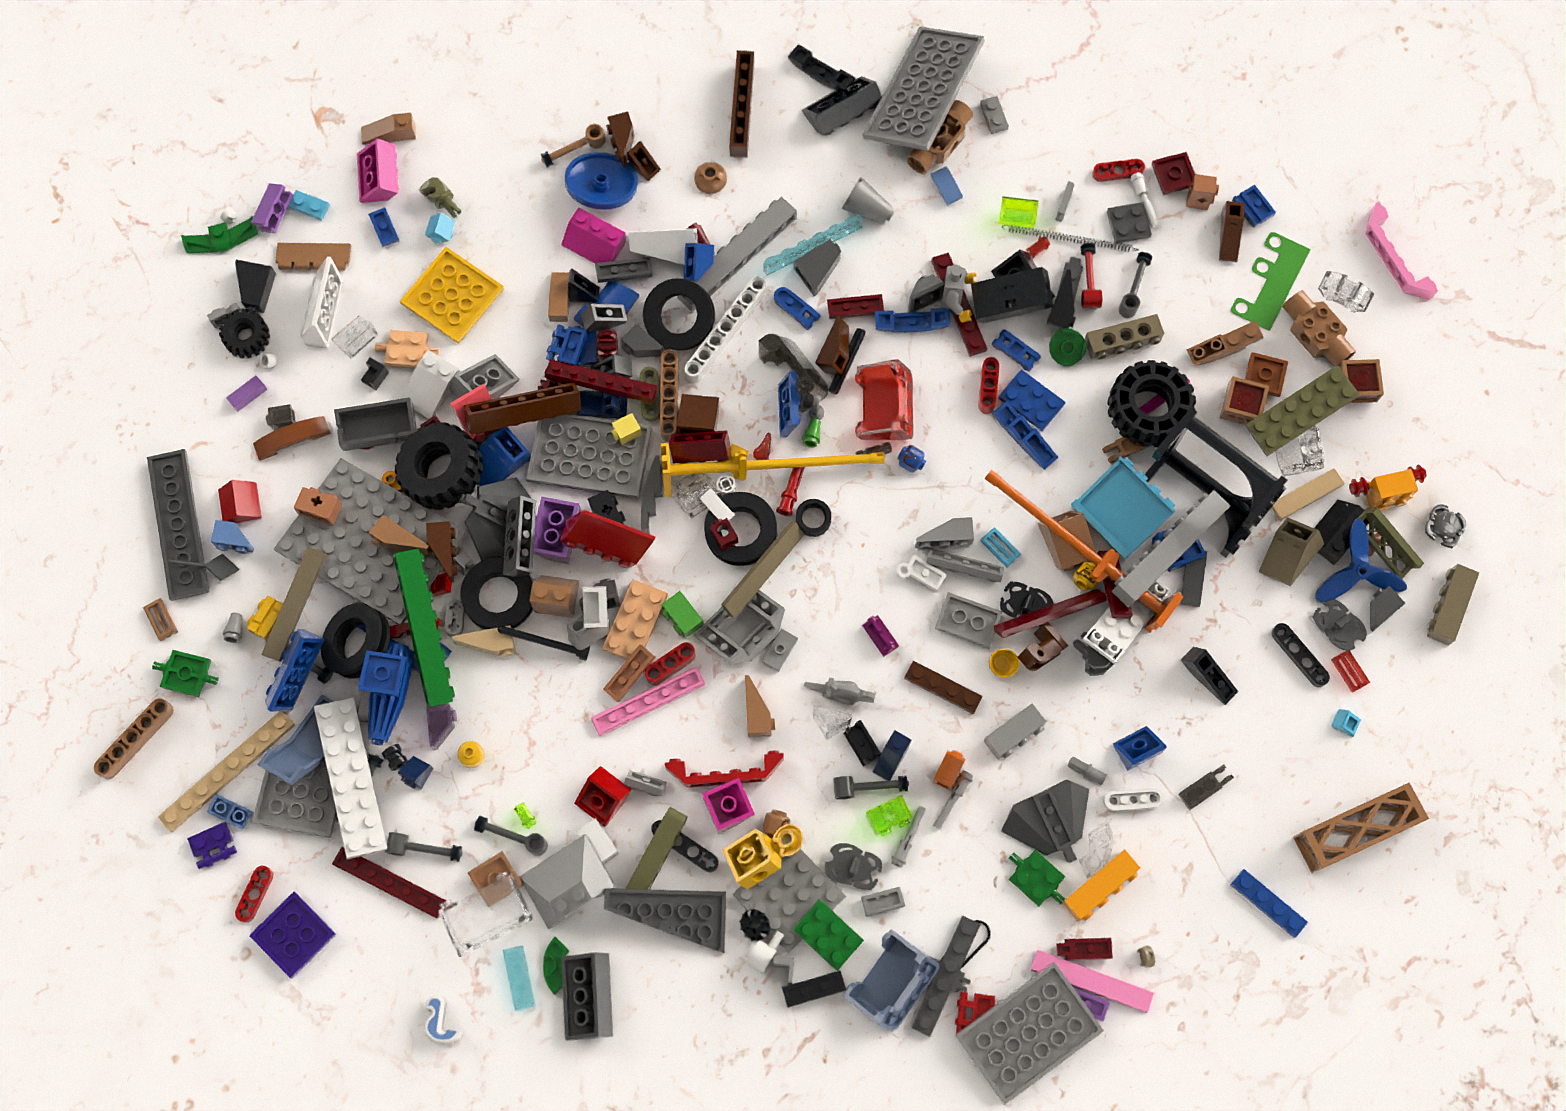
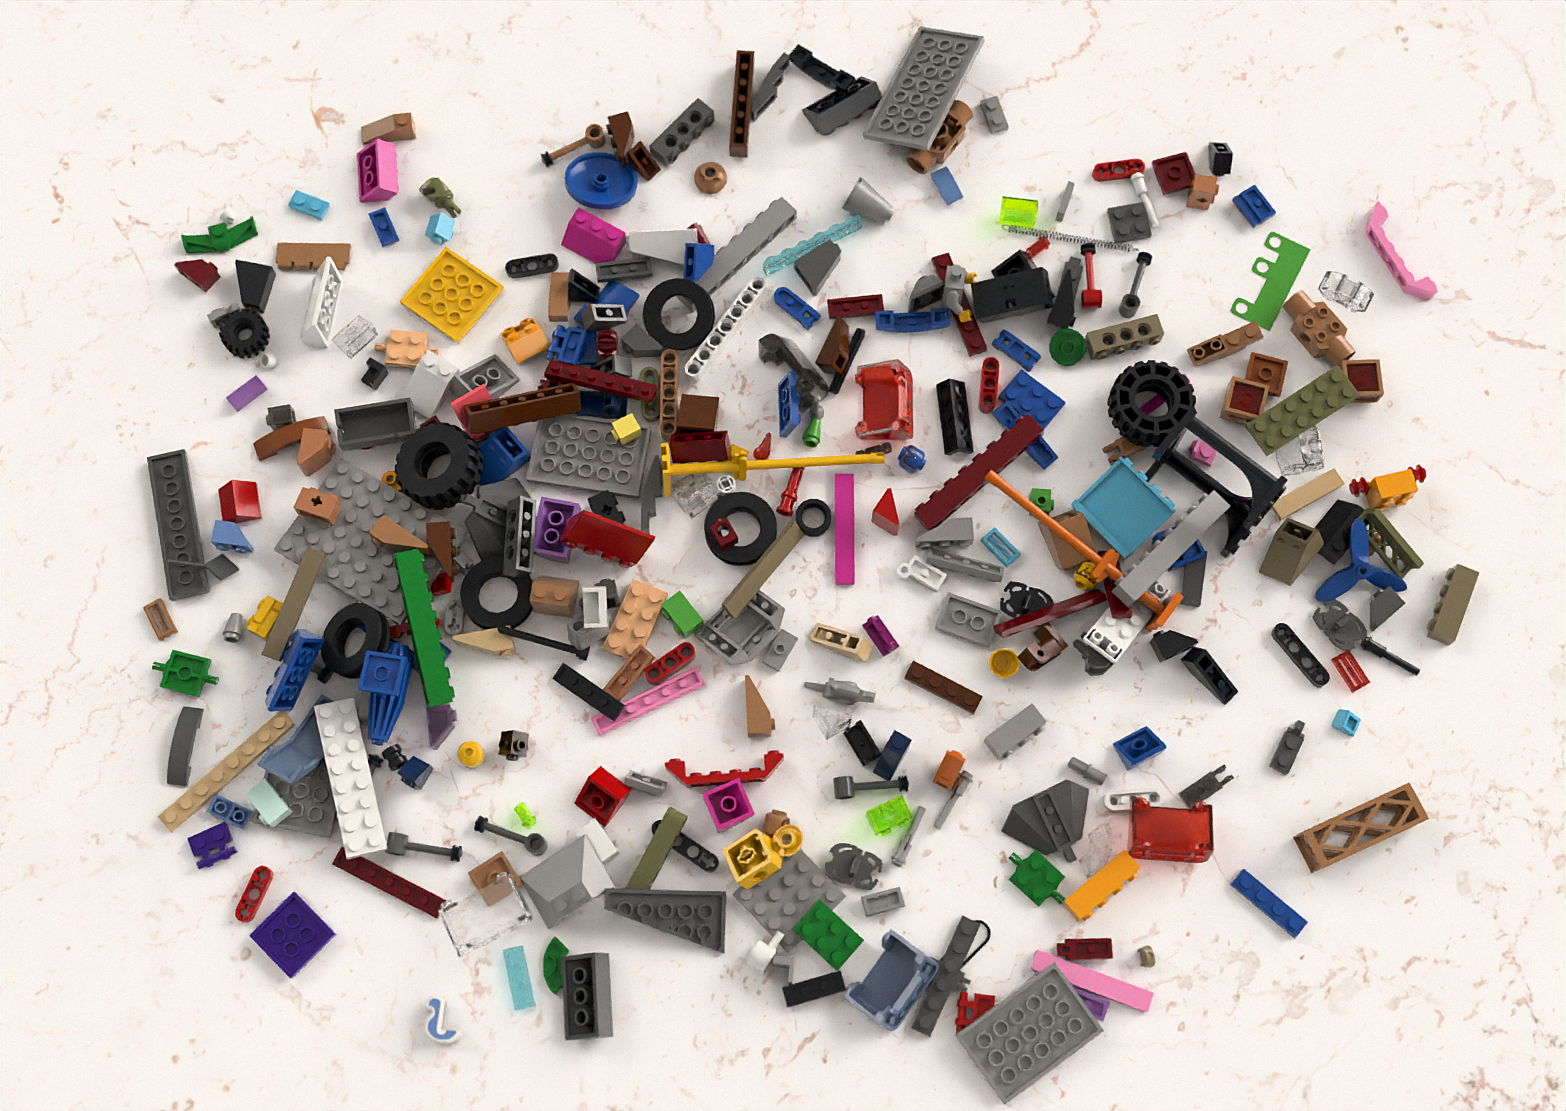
medium nougat beam [93,698,174,779] -> none
medium lavender piece [251,183,293,233] -> none
white sticker [700,489,735,520] -> none
black gear [739,909,770,941] -> none
reddish brown slope [1219,201,1245,262] -> none
dark grey shield [1425,504,1466,549] -> none
none -> dark grey slope [167,706,204,786]
none -> dark red slope [174,259,221,293]
none -> light aqua piece [245,778,293,827]
none -> nougat slope [297,428,336,477]
none -> dark brown brick [498,730,529,761]
none -> light orange slope [500,317,550,364]
none -> black beam [505,253,559,279]
none -> black tile [552,663,626,722]
none -> dark grey brick [649,98,714,167]
none -> dark grey slope [751,52,790,122]
none -> tan slope [809,623,874,663]
none -> dark pink tile [835,474,855,585]
none -> red slope [871,488,900,536]
none -> dark red brick [914,414,1044,531]
none -> black fence [936,378,974,456]
none -> bright green brick [1029,488,1054,518]
none -> clear red windscreen [1127,797,1214,863]
none -> black slope [1149,630,1198,663]
none -> bright pink bracket [1189,438,1217,467]
none -> black slope [1208,142,1233,177]
none -> dark grey hinge [1269,720,1305,775]
none -> black pin [1360,636,1420,676]

